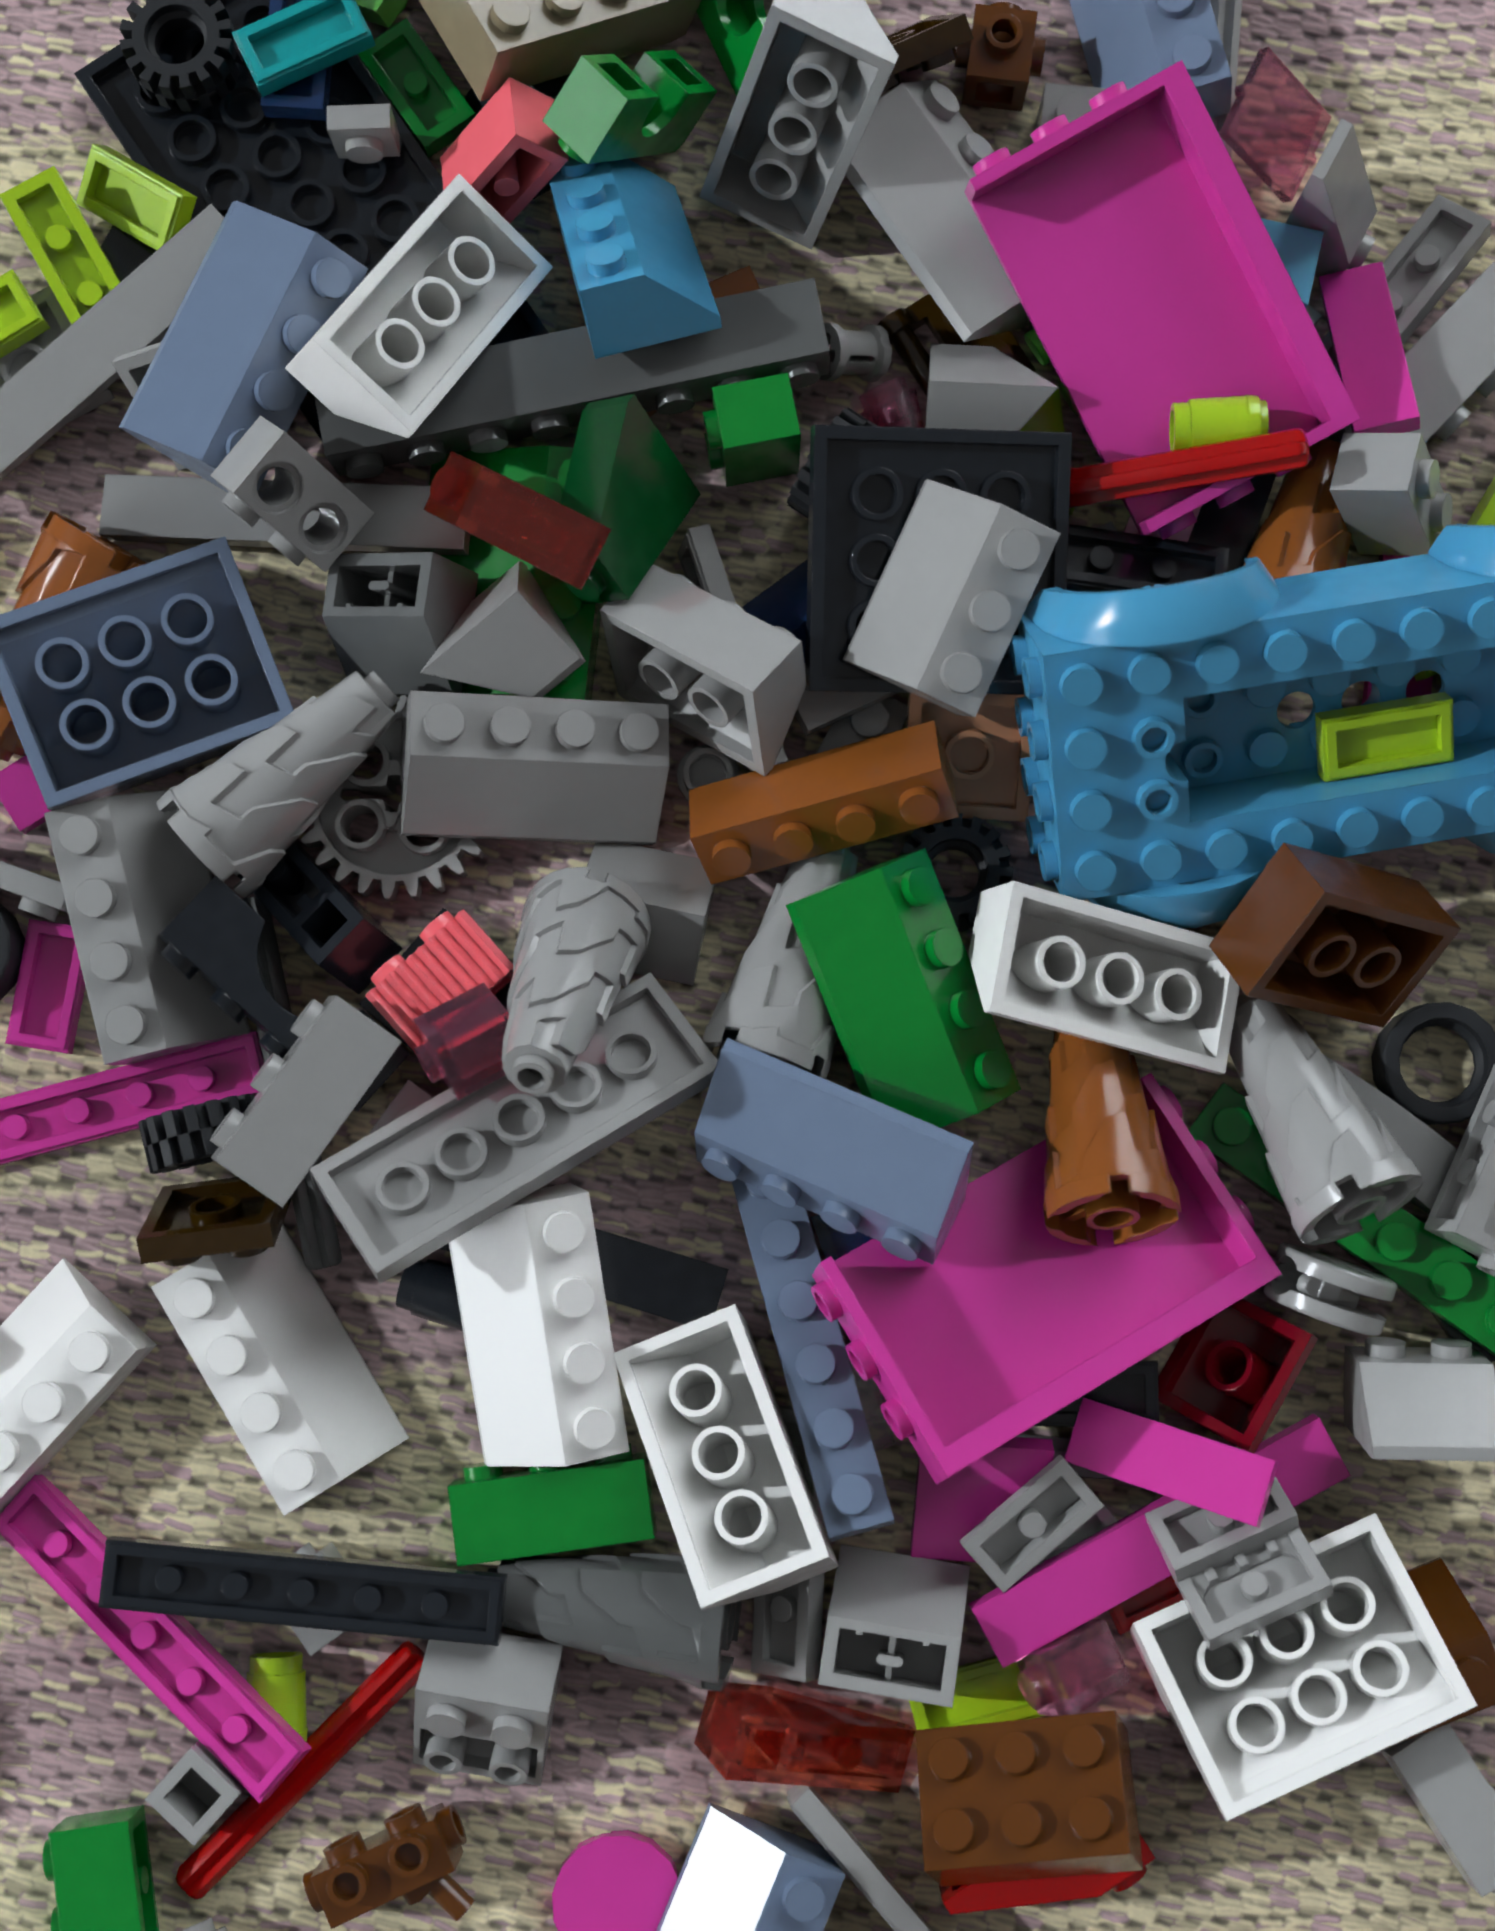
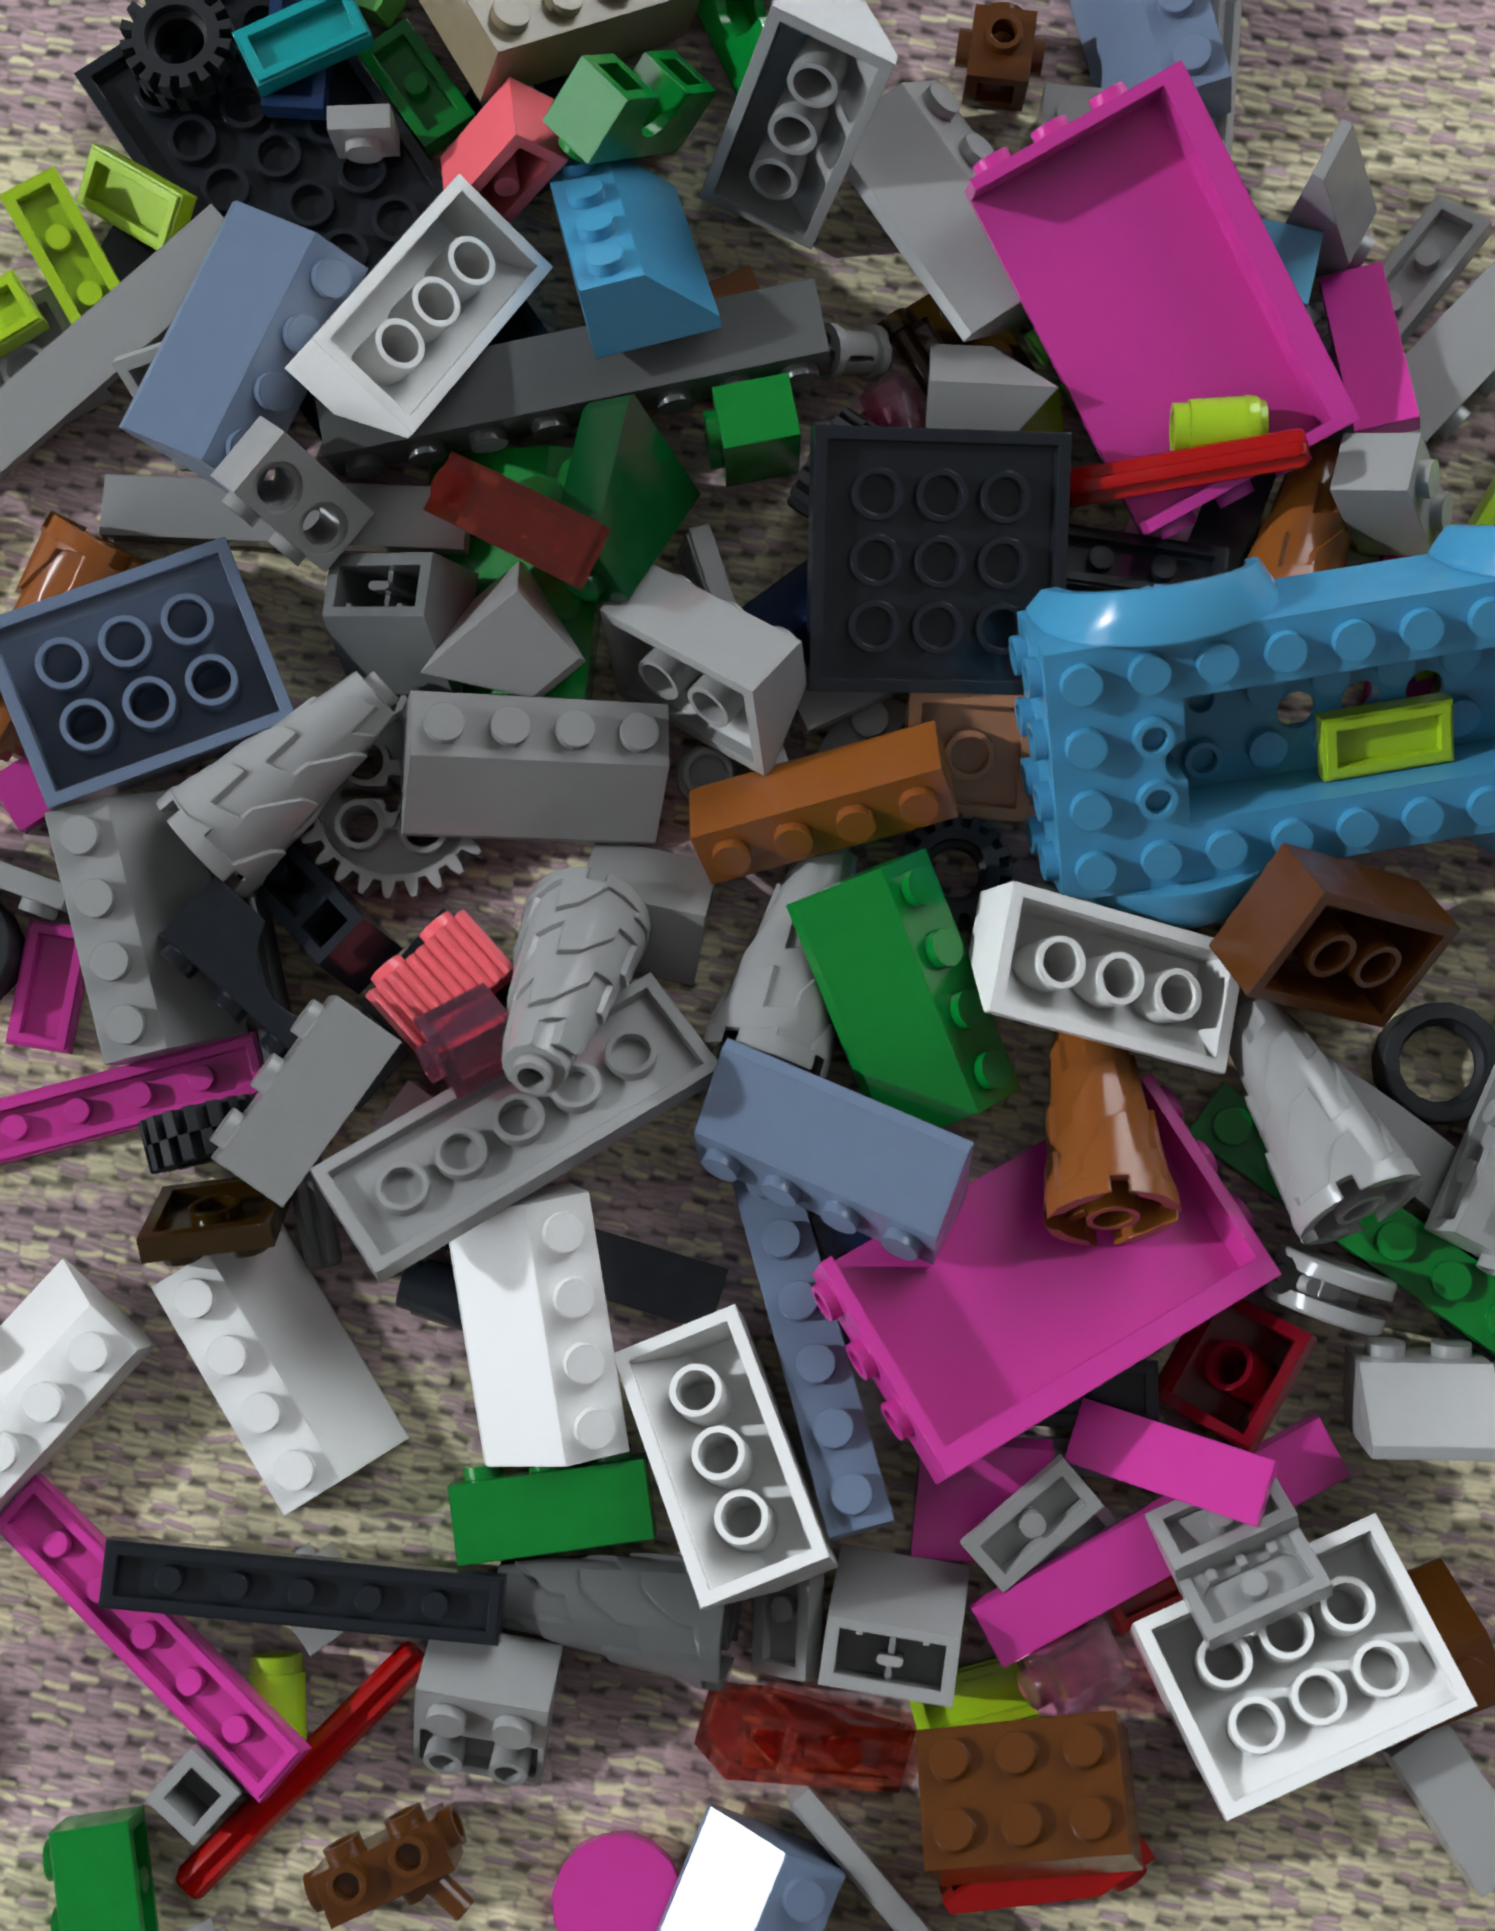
light grey slope [843,479,1061,717] -> none
dark brown plate [882,13,974,93] -> none
clear pink piece [1219,47,1332,203] -> none

